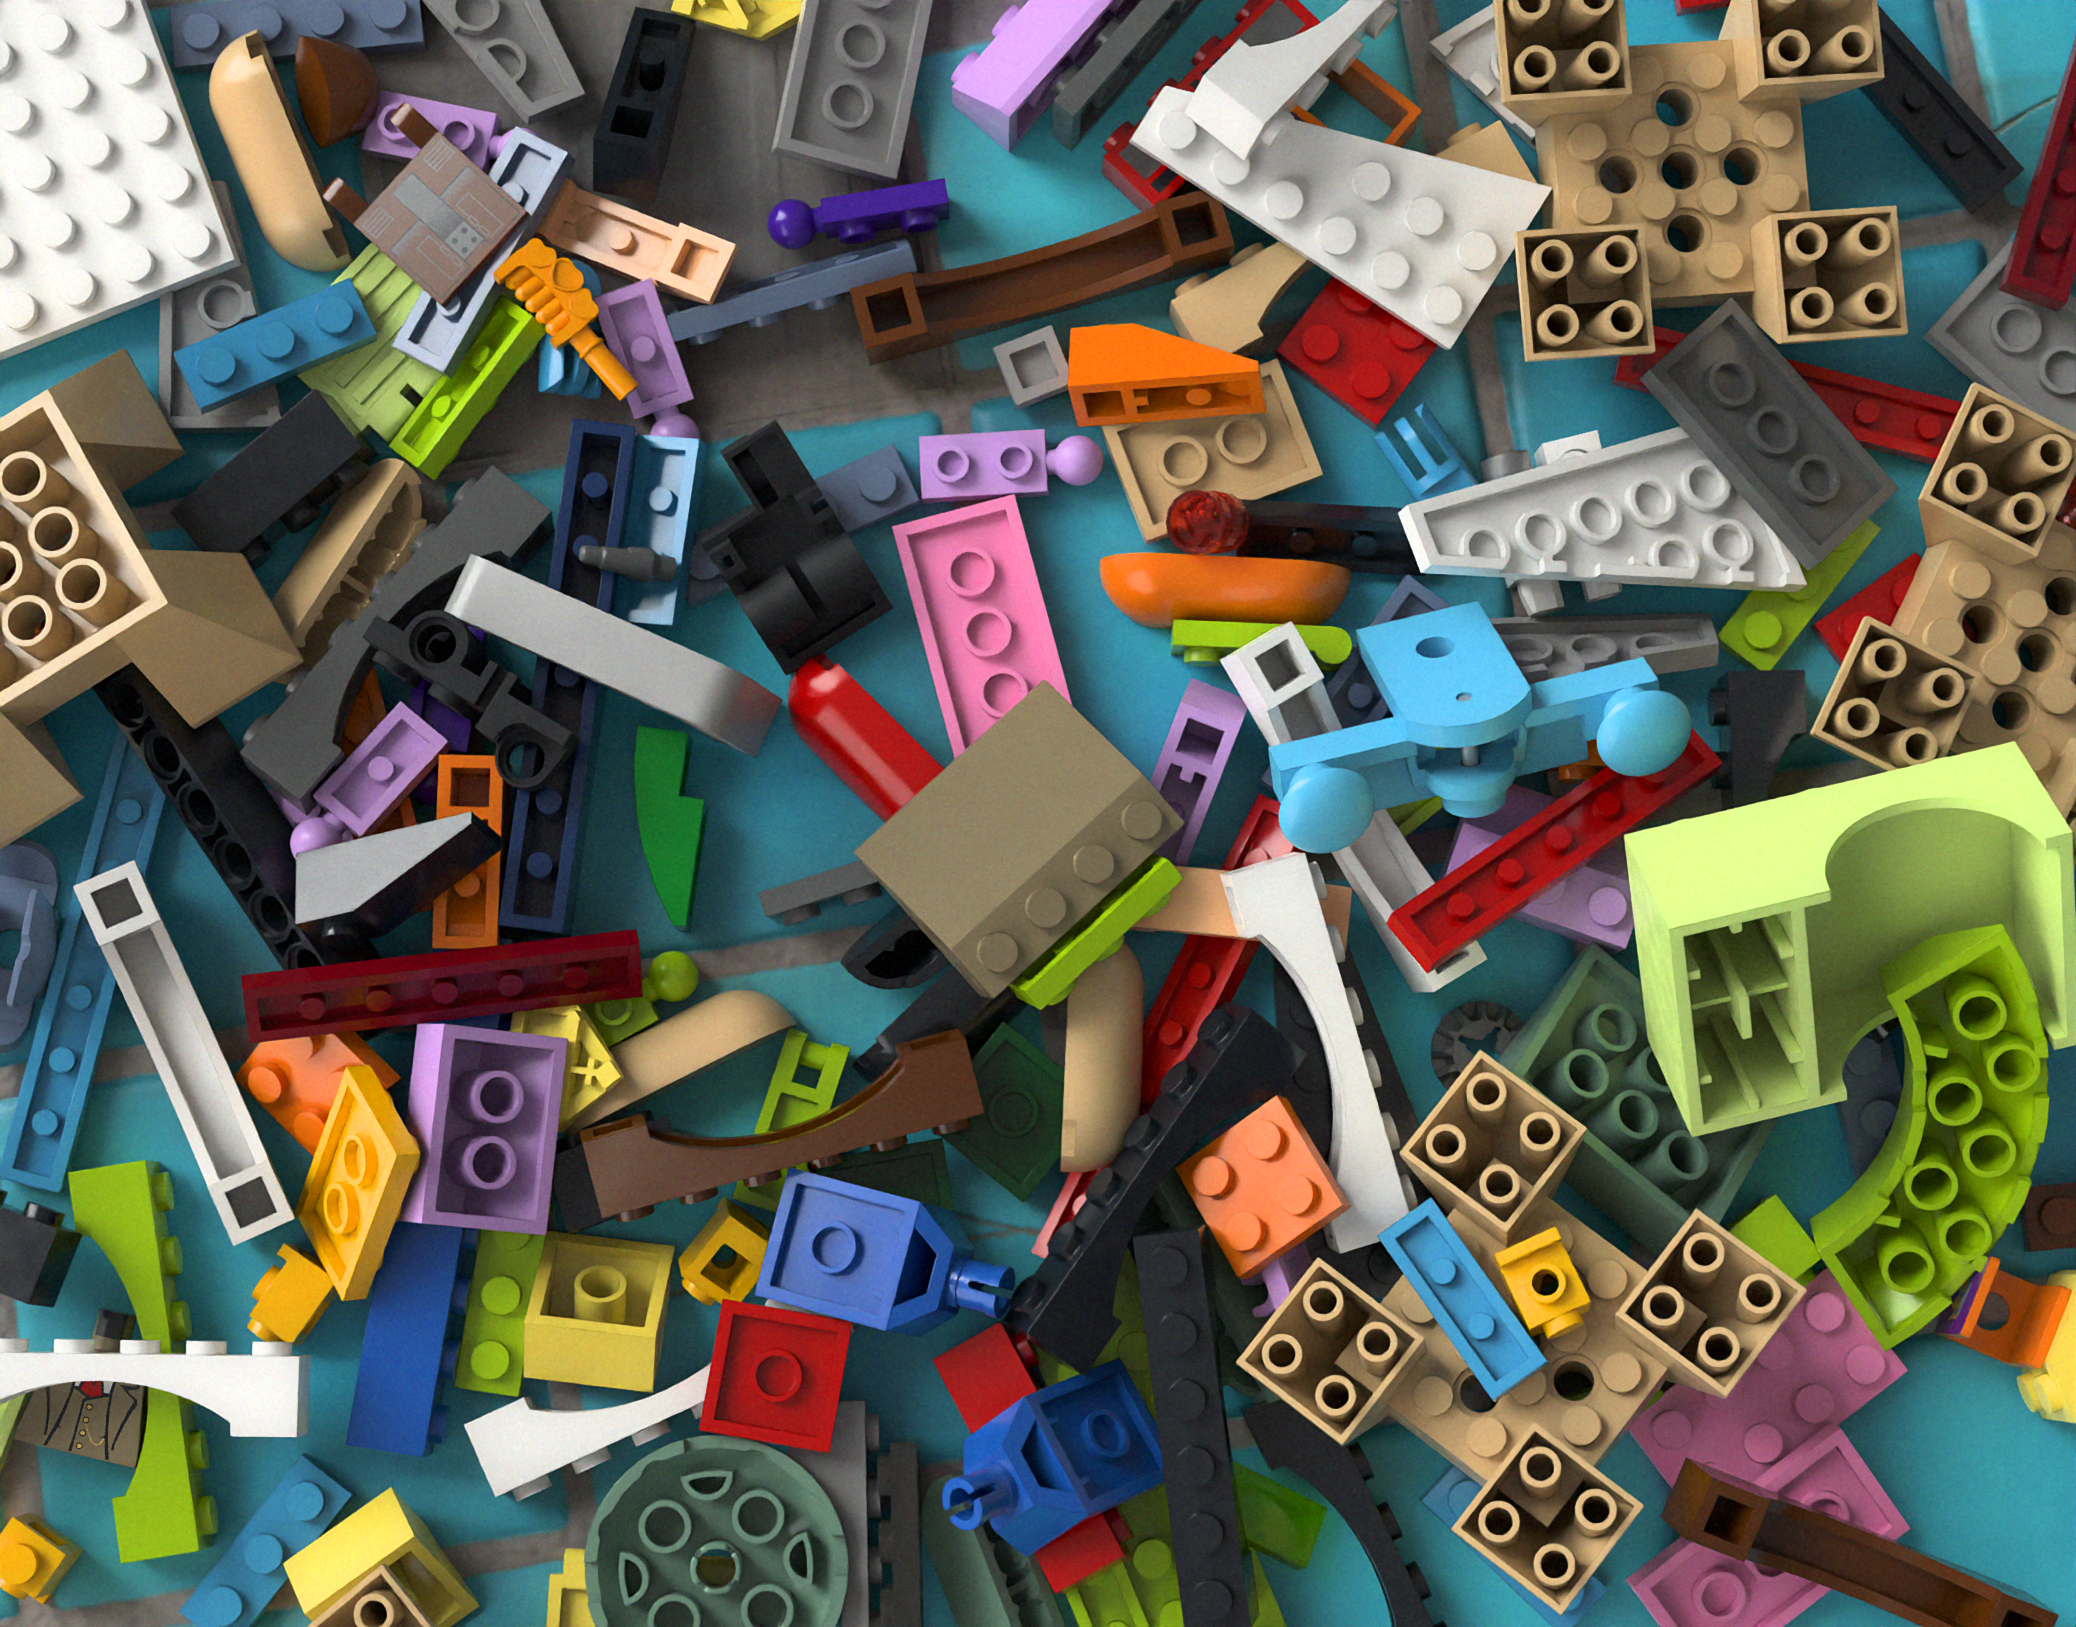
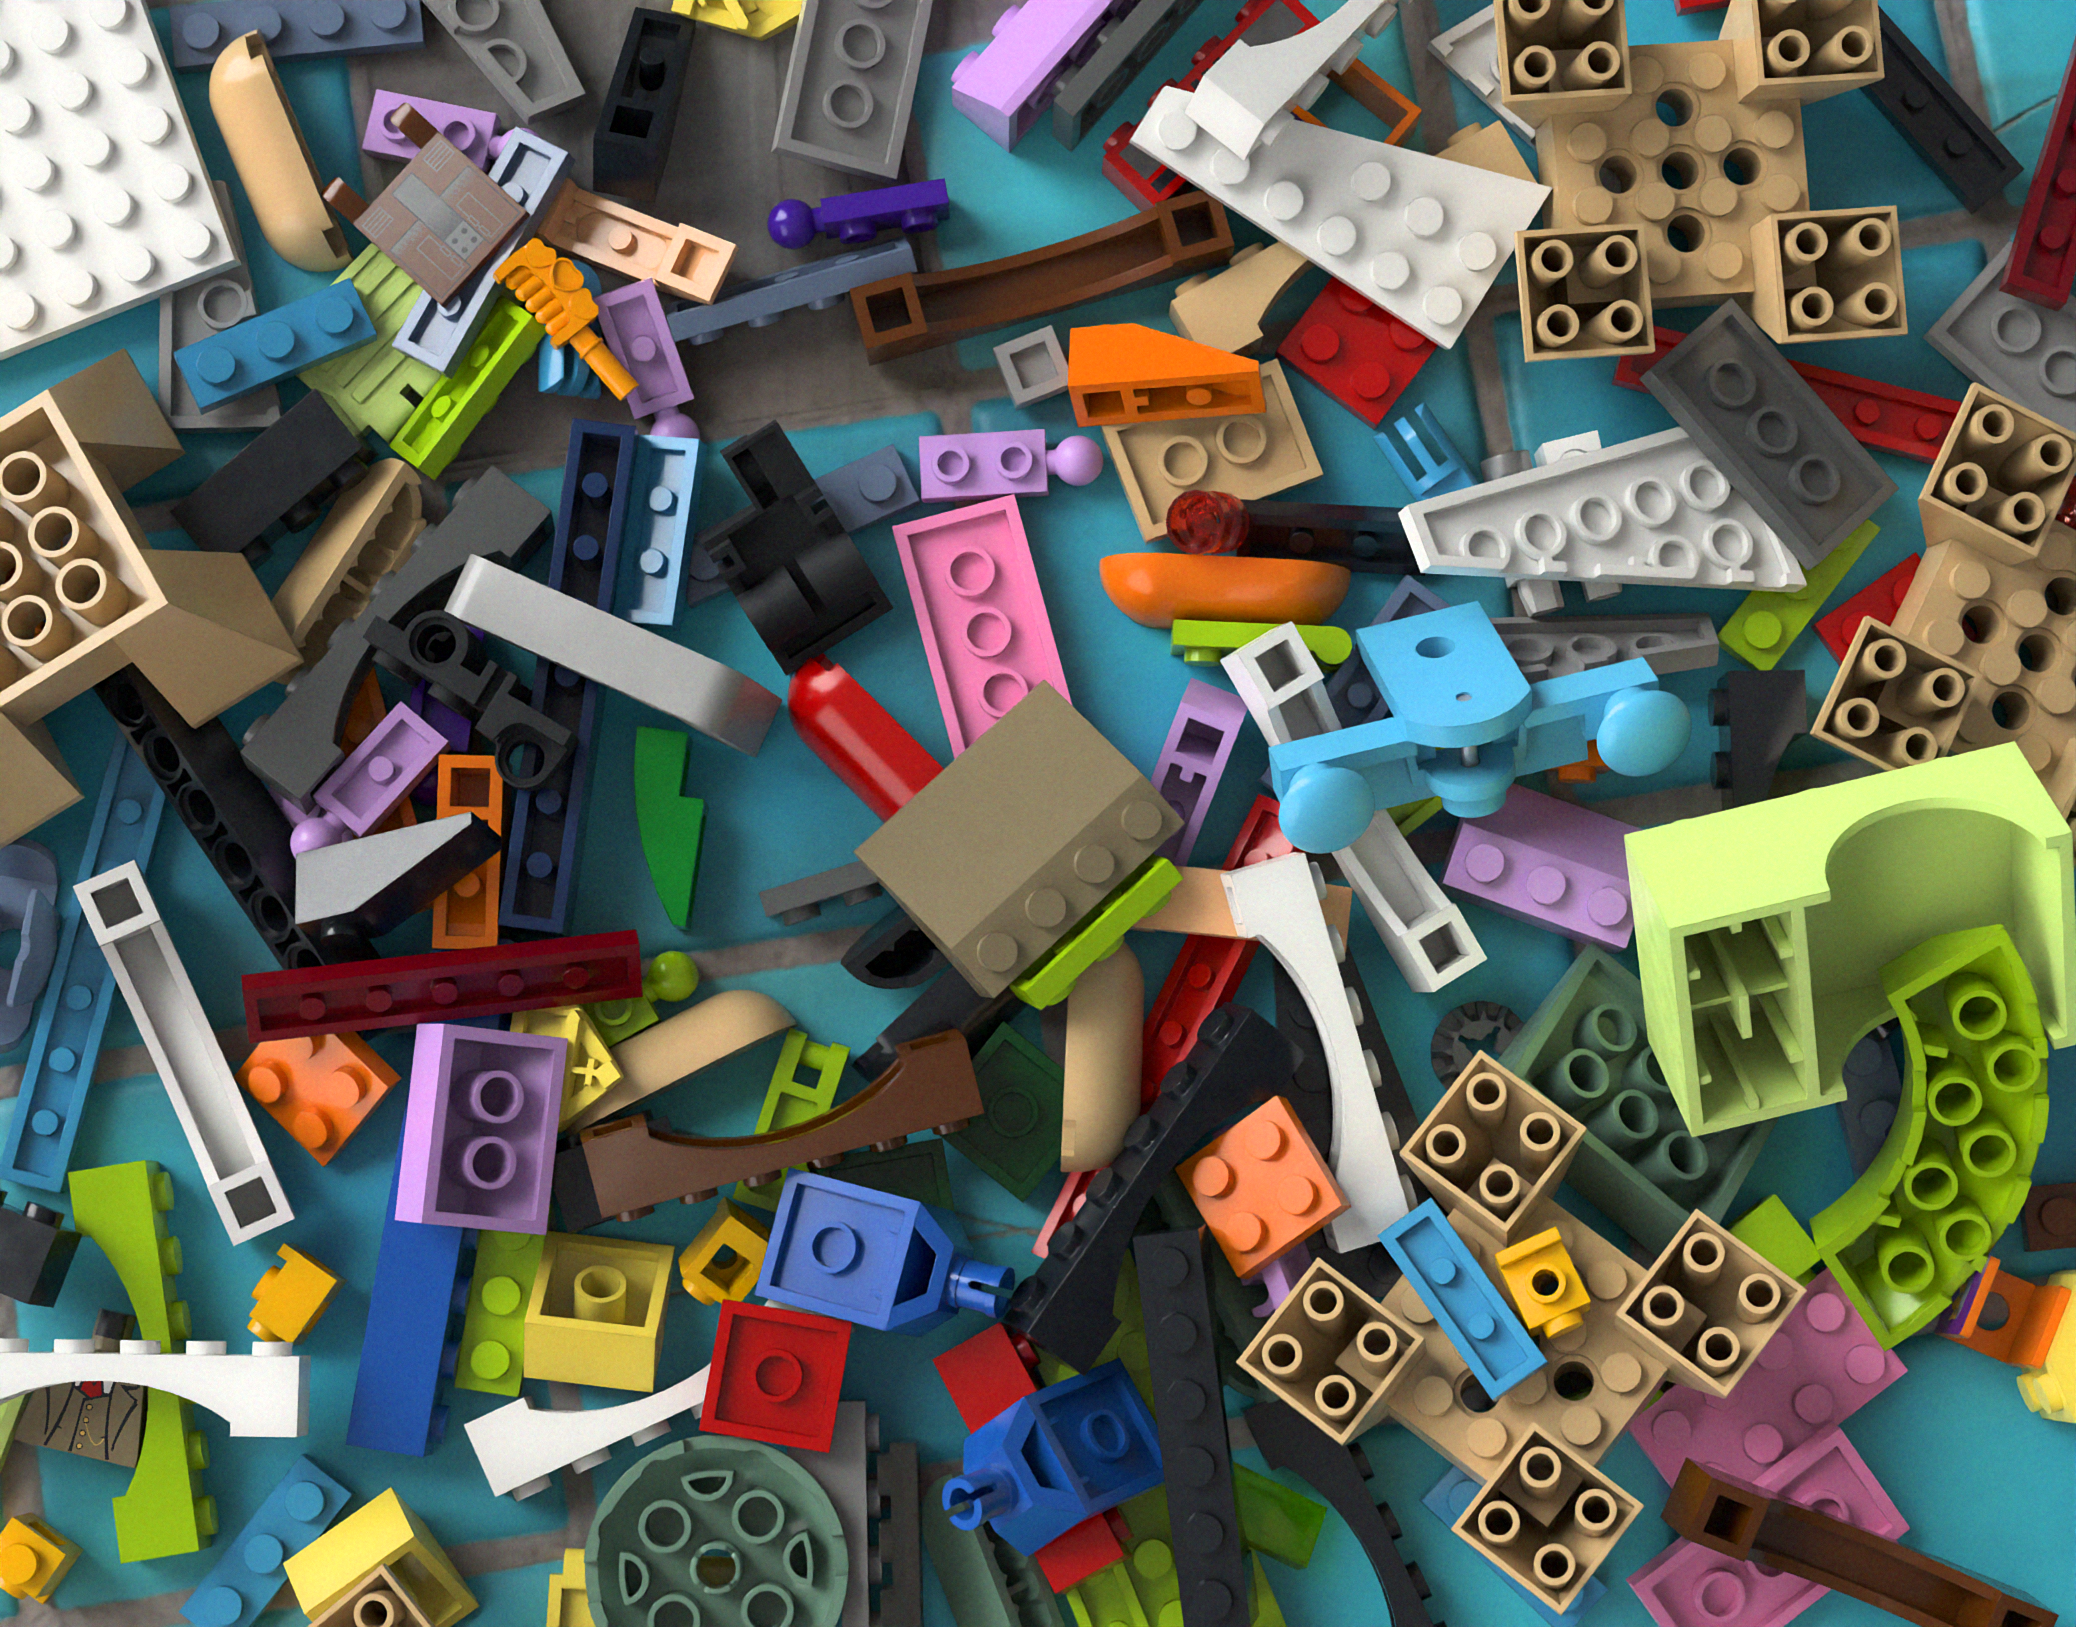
reddish brown piece [294,35,380,149] -> none
yellow plate [294,1065,421,1301] -> none
dark grey piece [579,545,676,583] -> none
red plate [1386,728,1723,974] -> none

